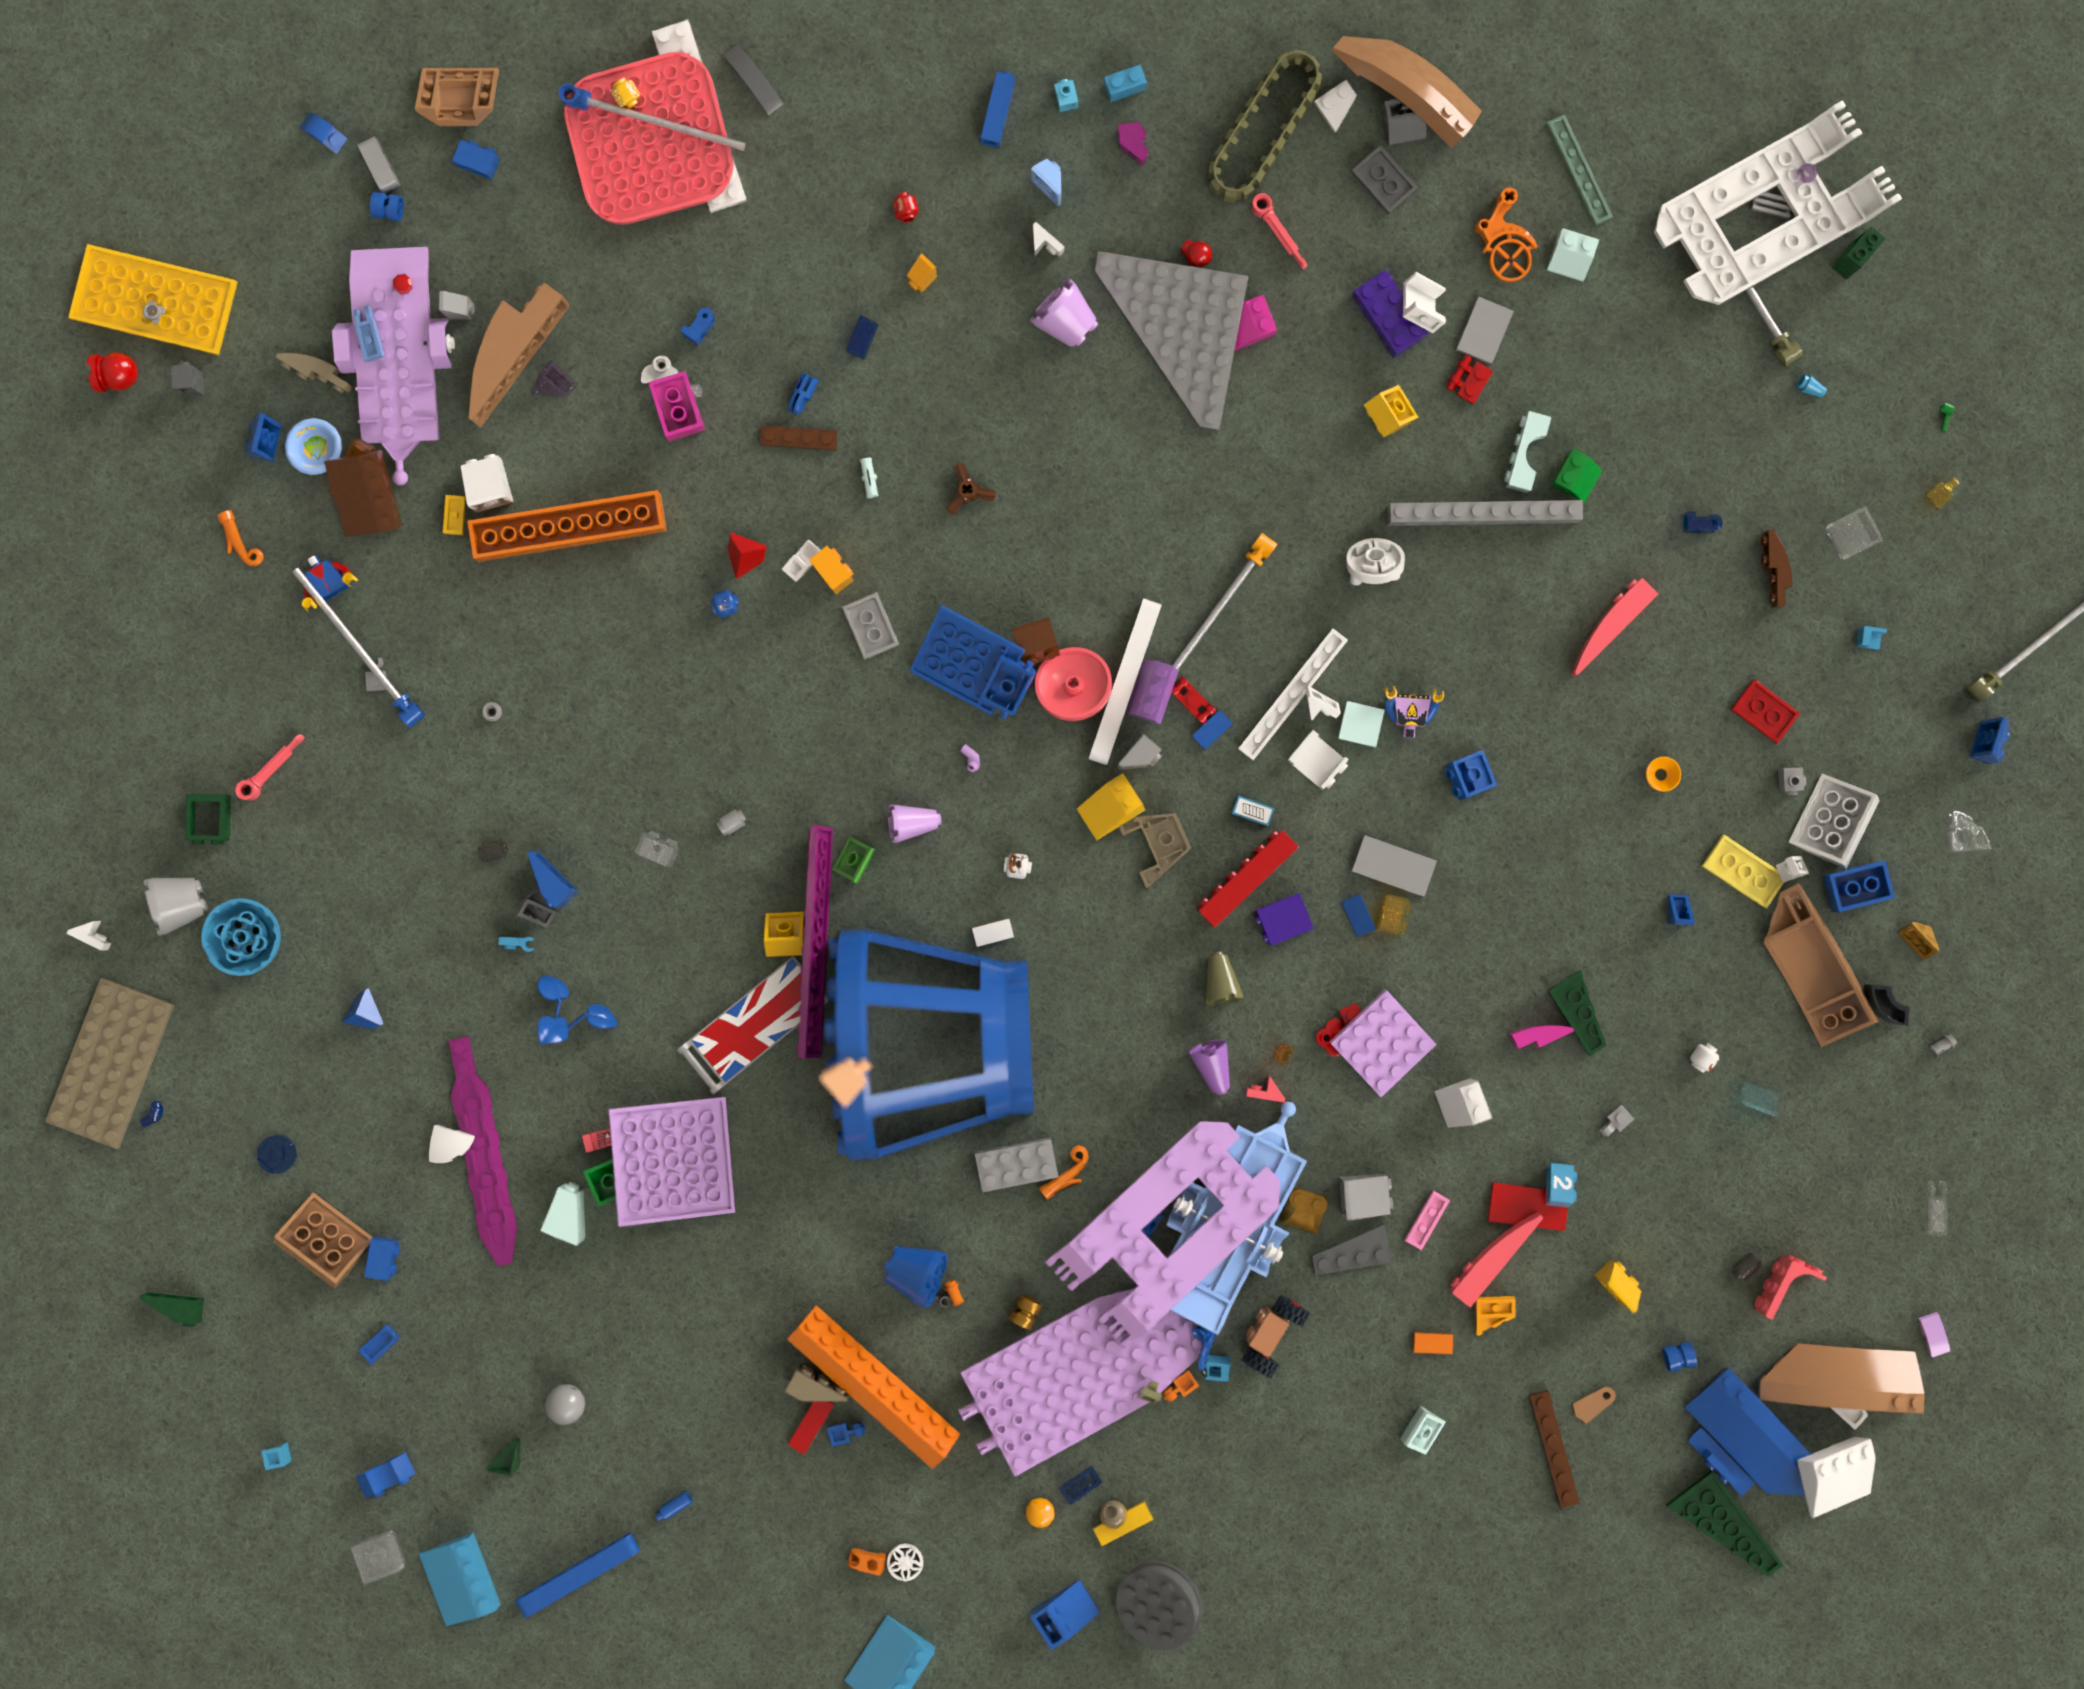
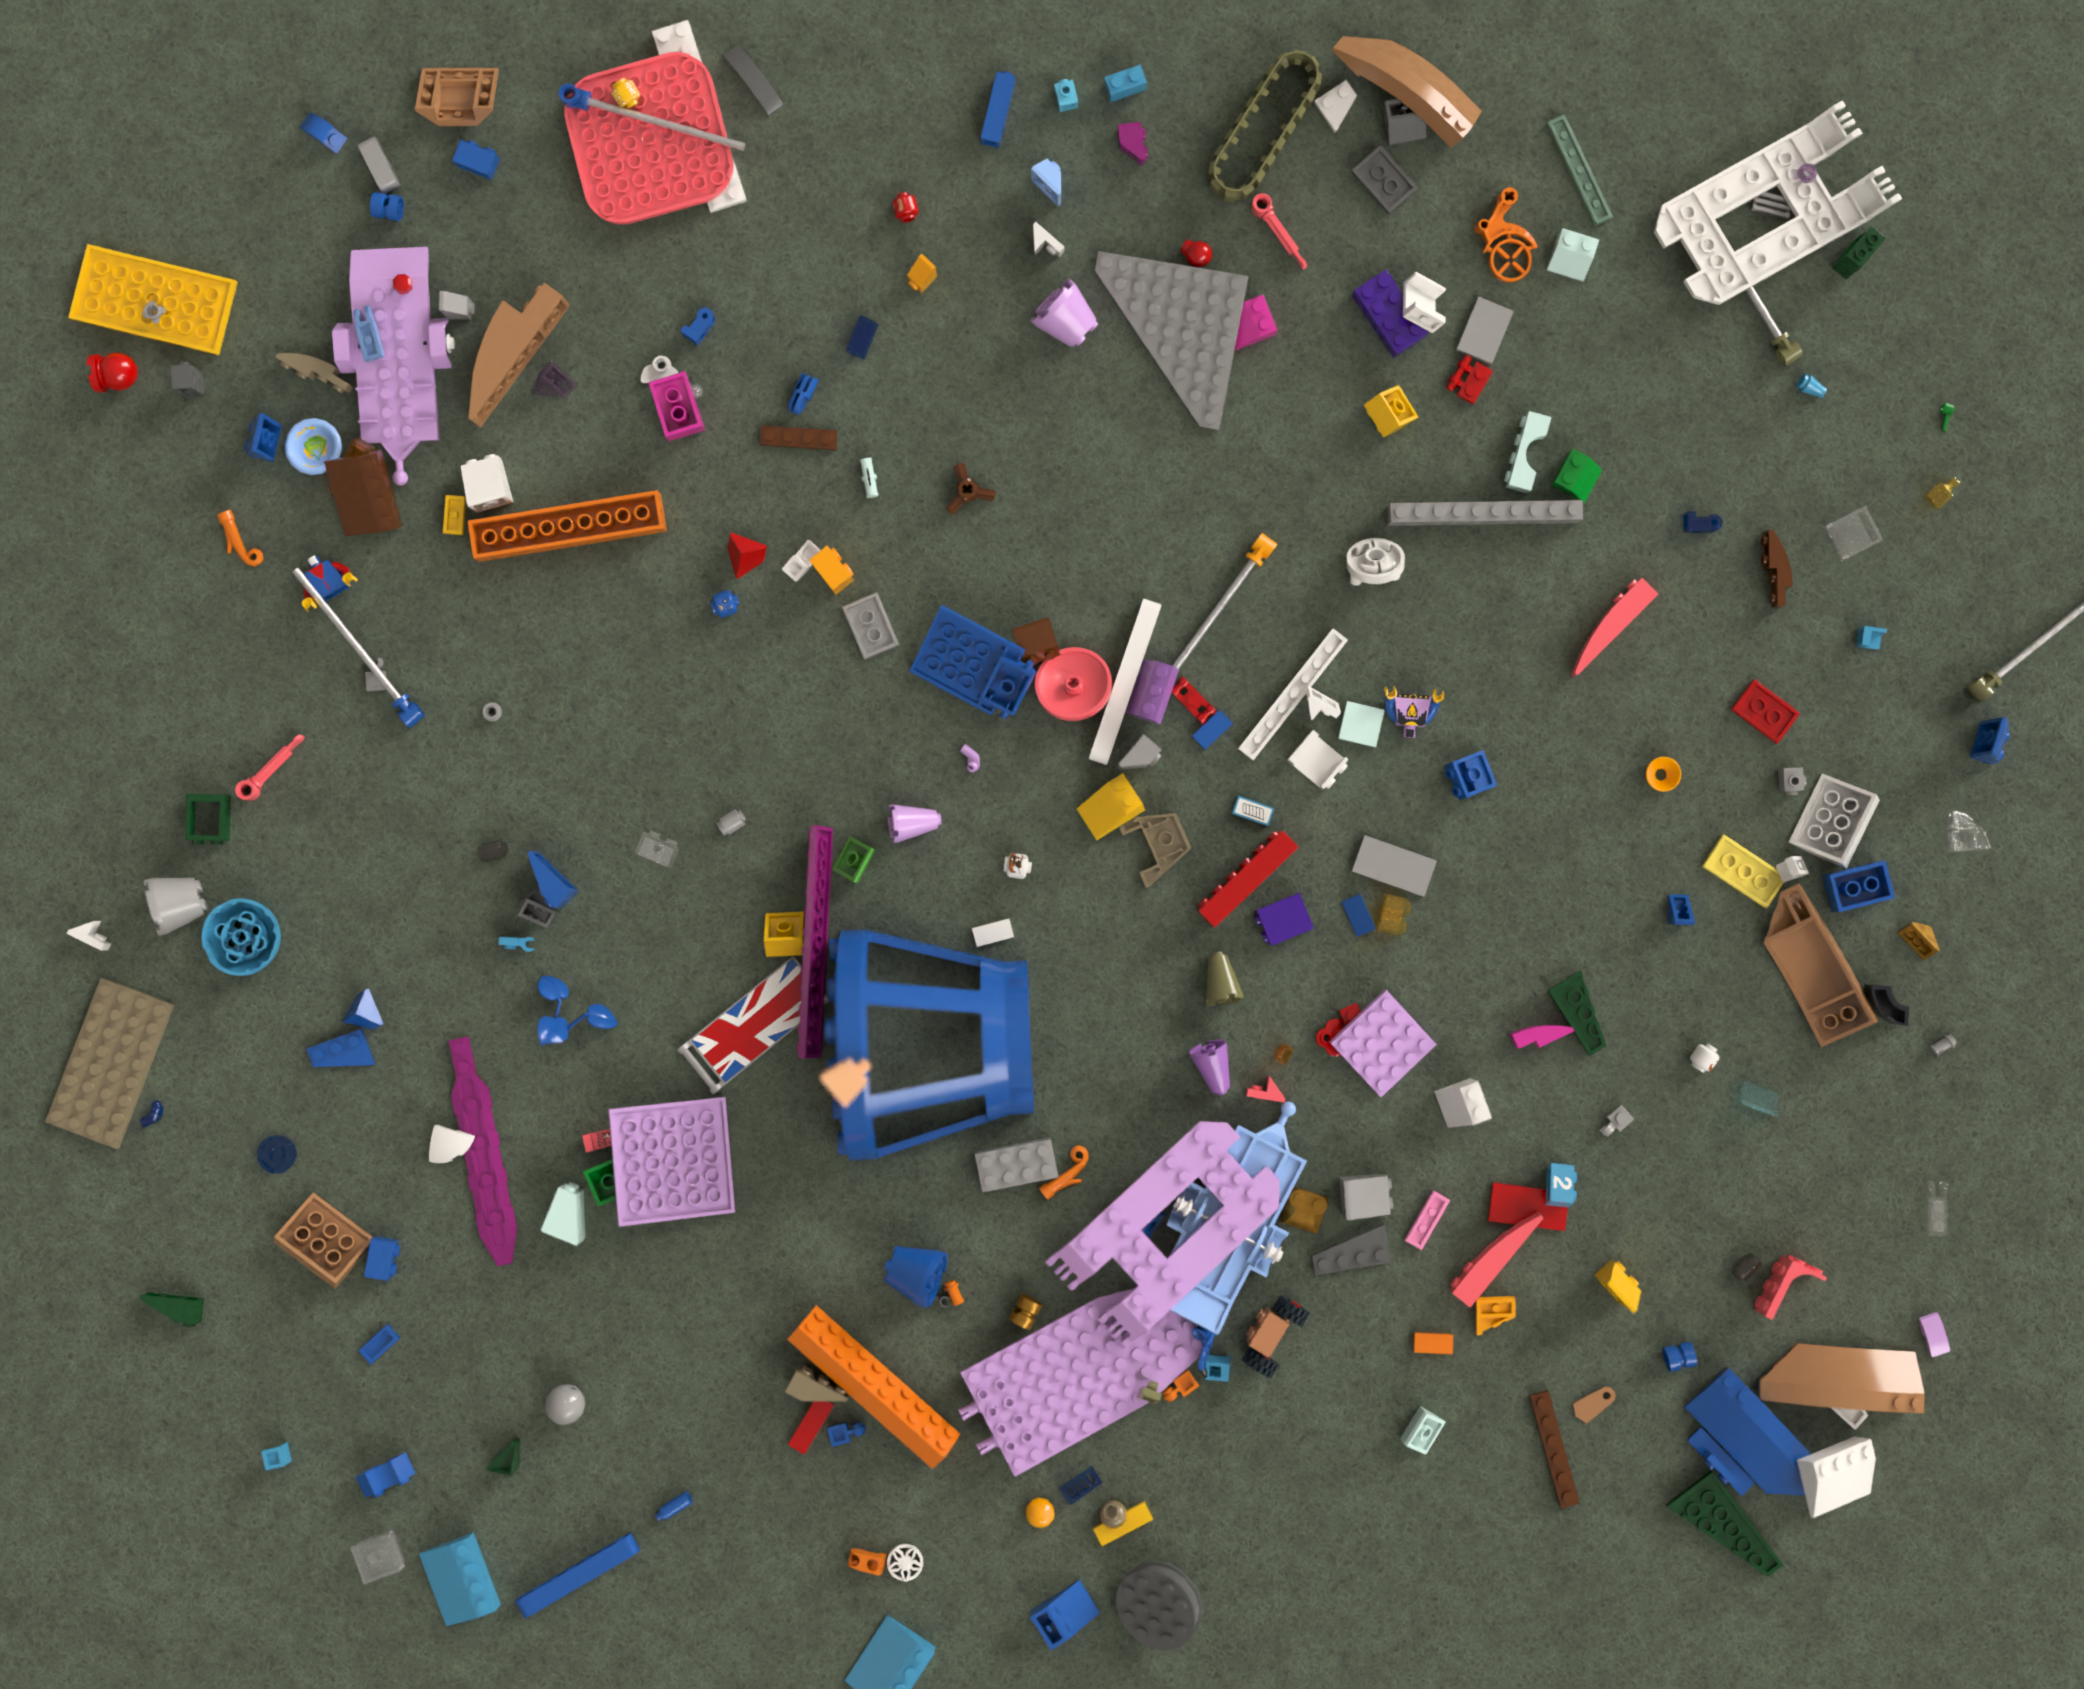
none -> blue wing [307,1029,375,1067]

